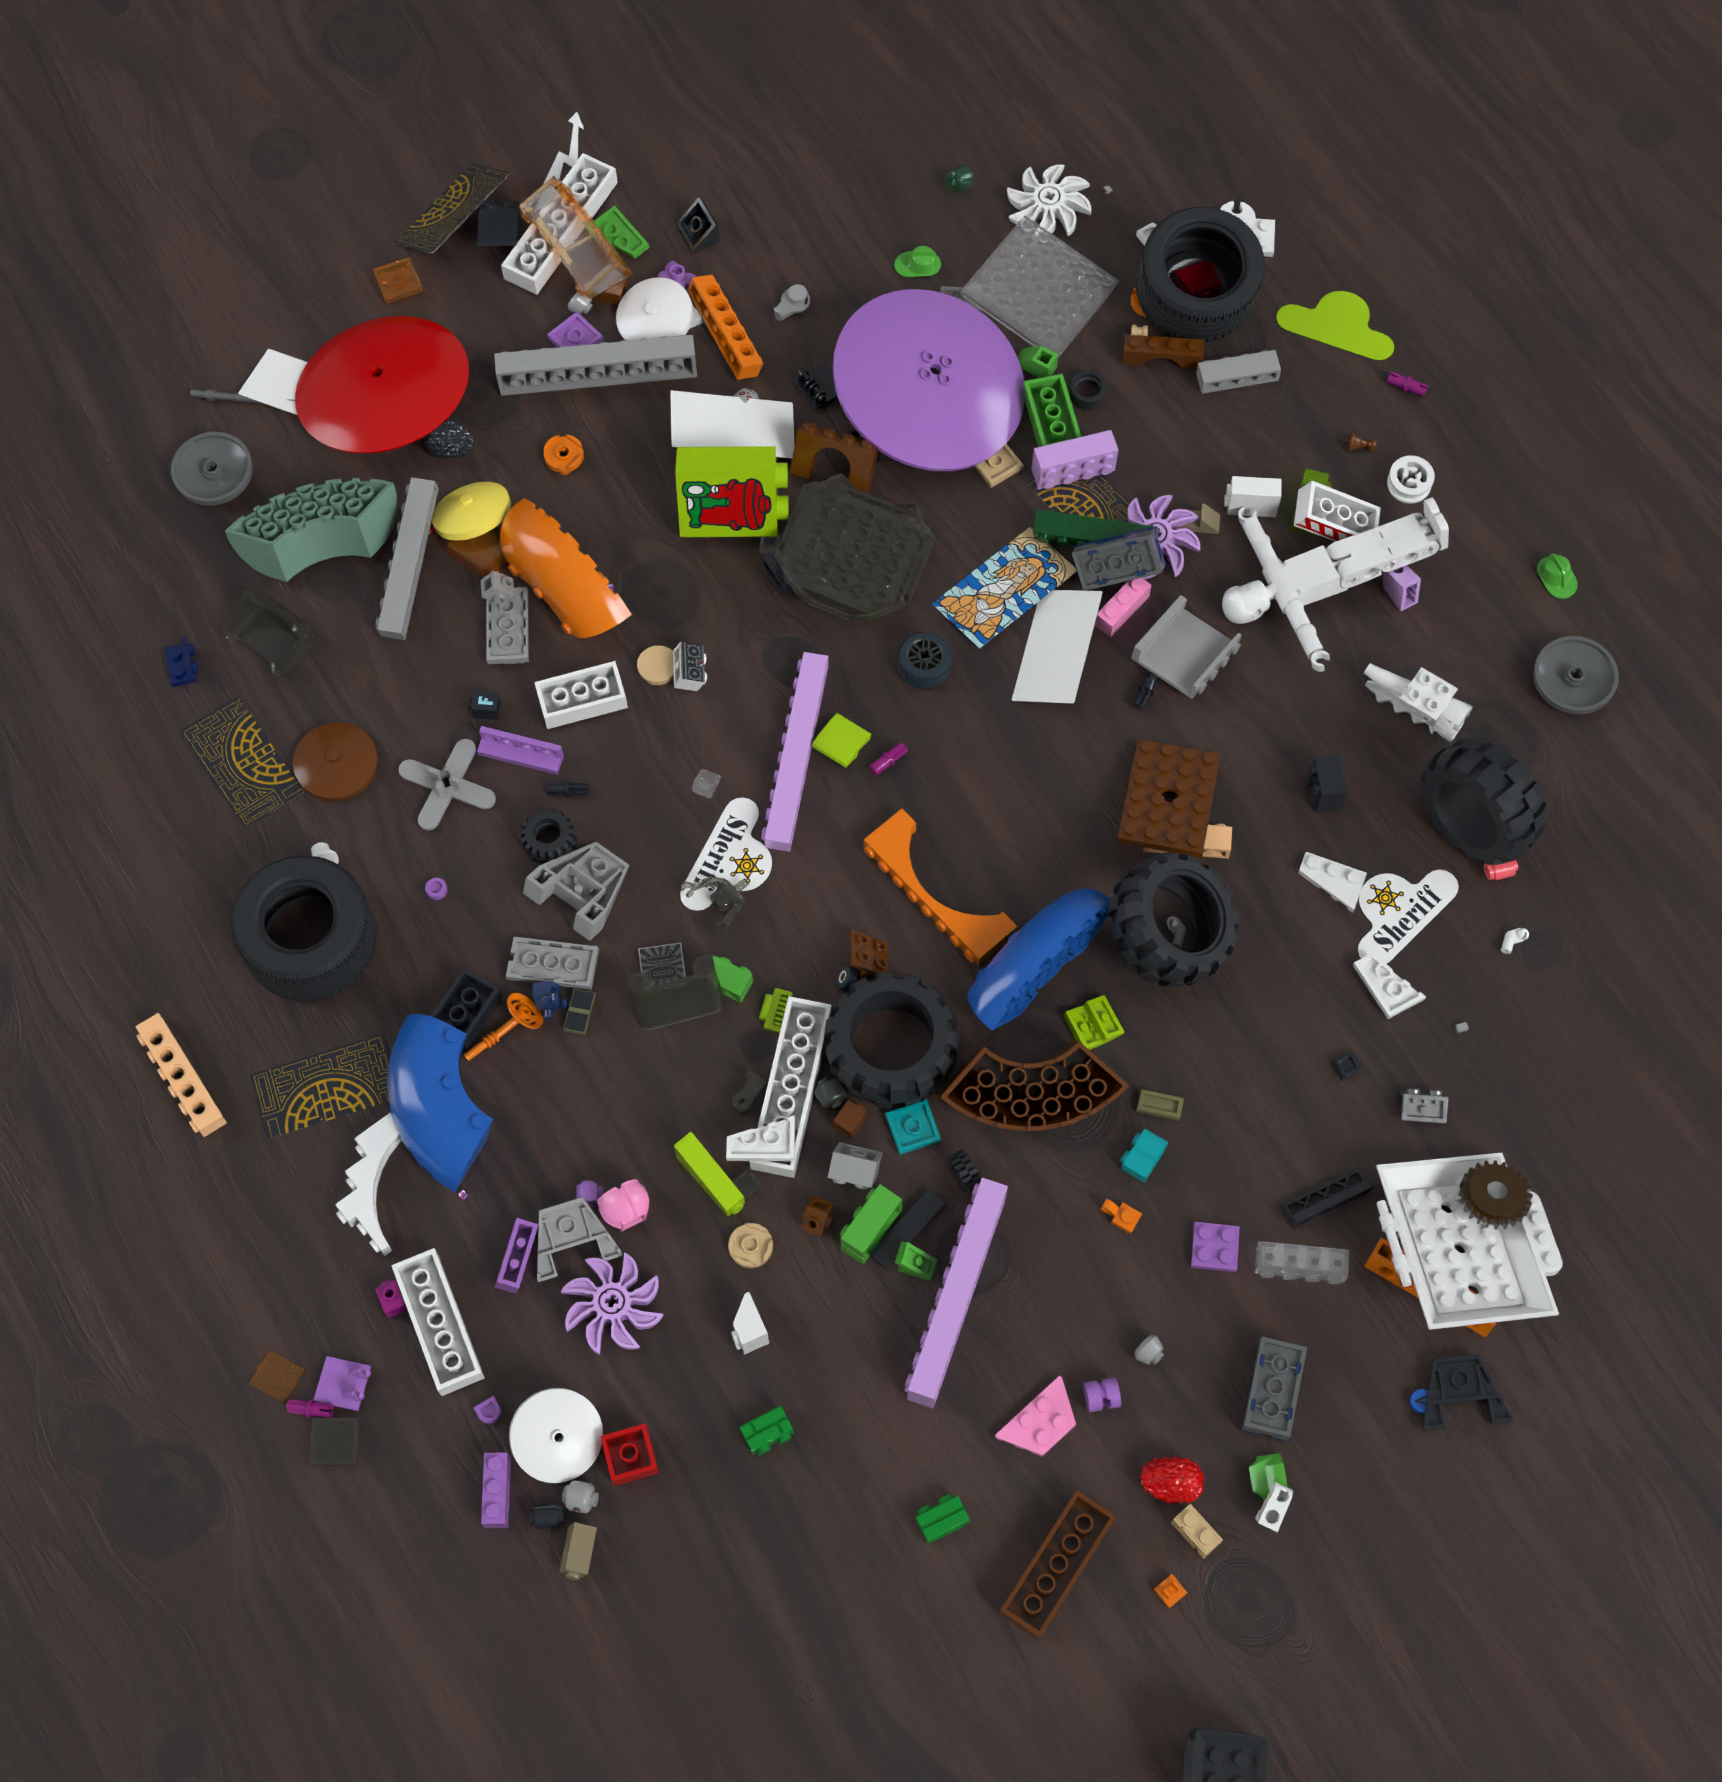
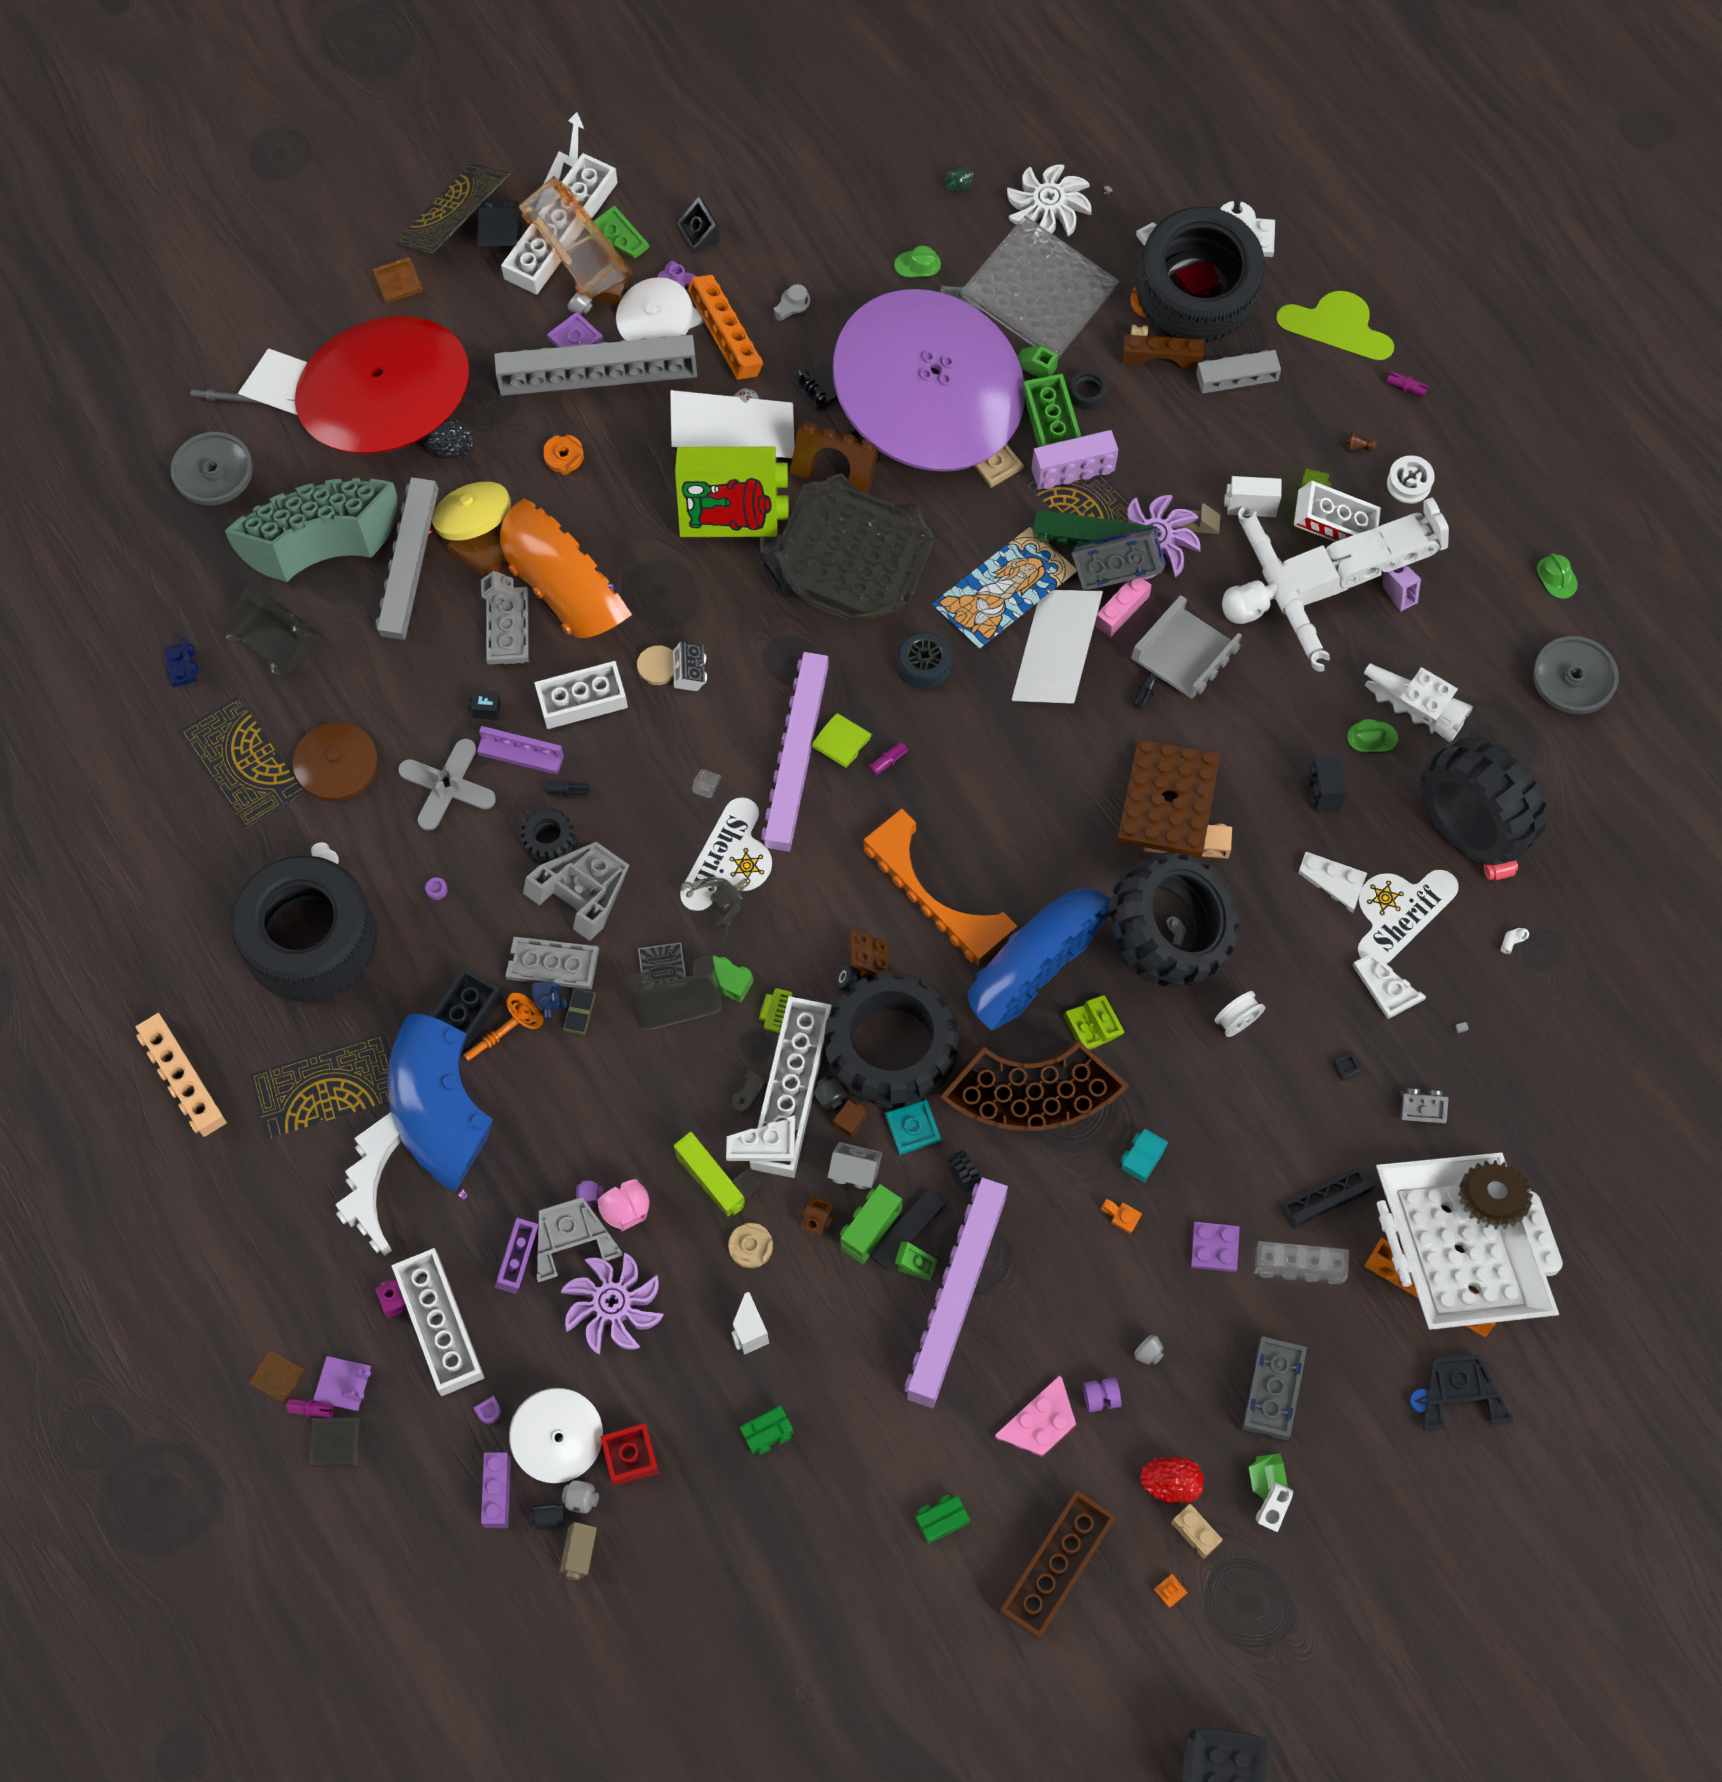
olive tile [1136,1089,1184,1121] -> none
none -> white wheel [1215,991,1265,1037]
none -> bright green piece [1347,719,1398,752]

